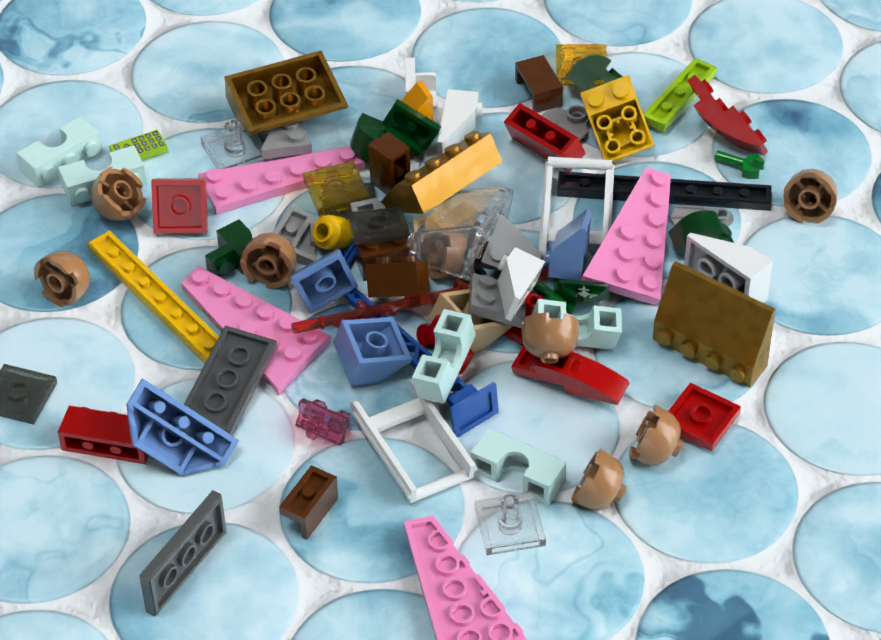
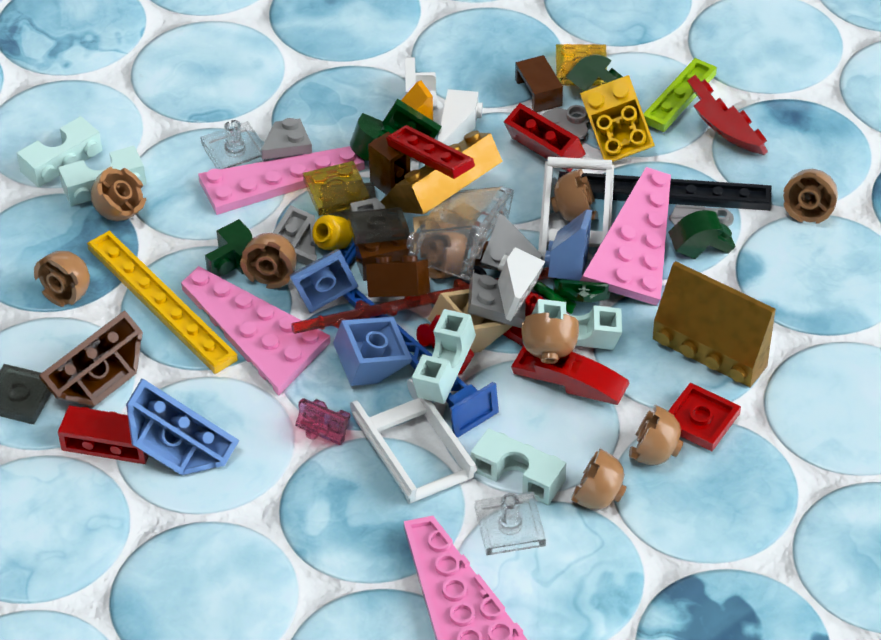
lime tile [109,129,168,160] -> none
dark grey tile [139,490,227,617] -> none
red tile [151,178,208,234] -> none
dark grey tile [184,325,278,436] -> none
pearl gold slope [224,50,348,135] -> none
reddish brown panel [279,465,338,539] -> none
white slope [684,233,773,303] -> none
green bar [714,150,765,179] -> none
none -> reddish brown wedge [38,310,143,408]
none -> red tile [386,125,475,179]
none -> medium nougat cylinder [551,169,598,222]

